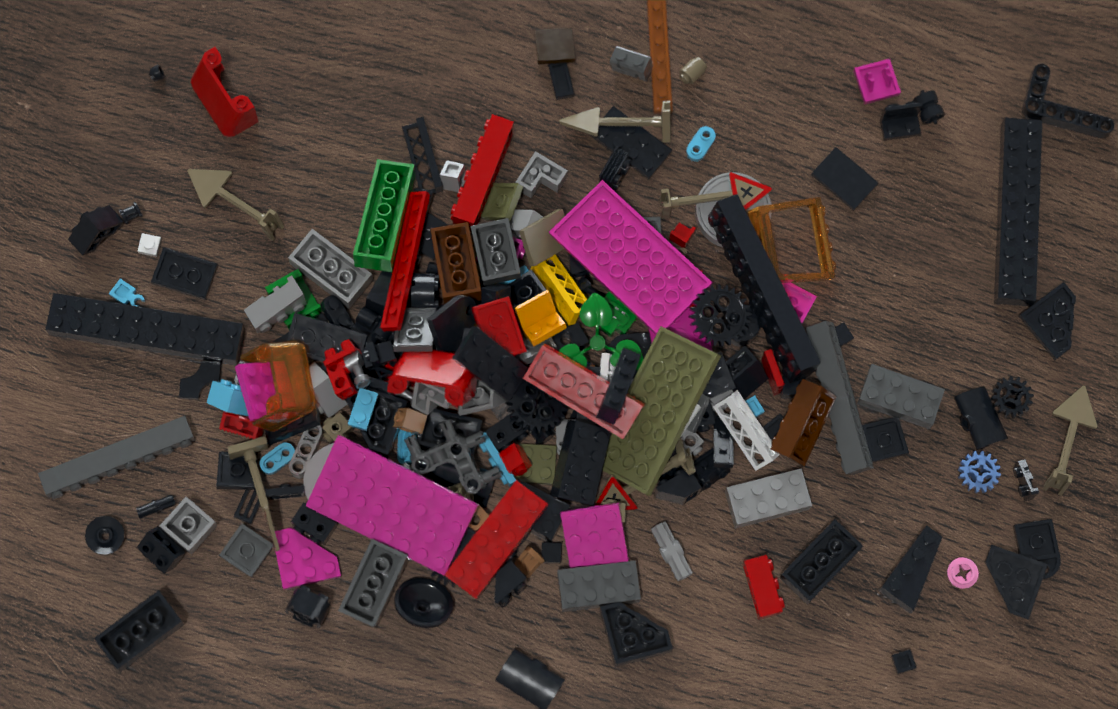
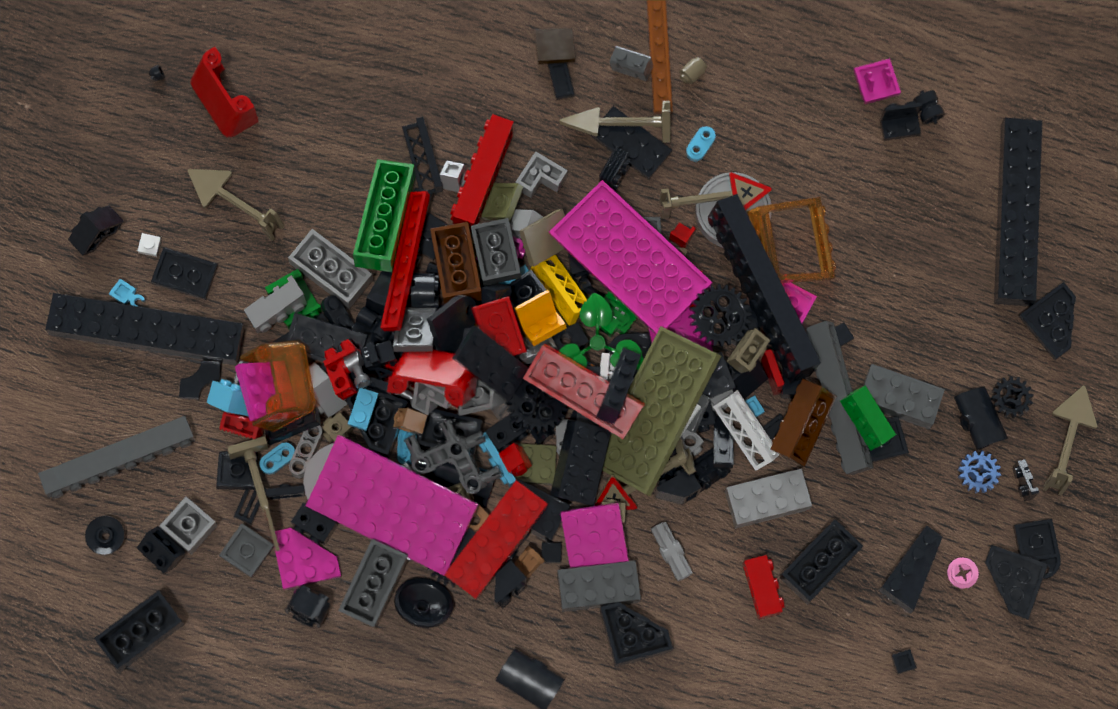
black bush [119,201,143,225] -> none
black axle [136,495,176,519] -> none
black tile [811,147,879,211] -> none
black beam [1022,63,1115,139] -> none
none -> dark tan brick [726,328,770,373]
none -> green brick [840,385,896,451]

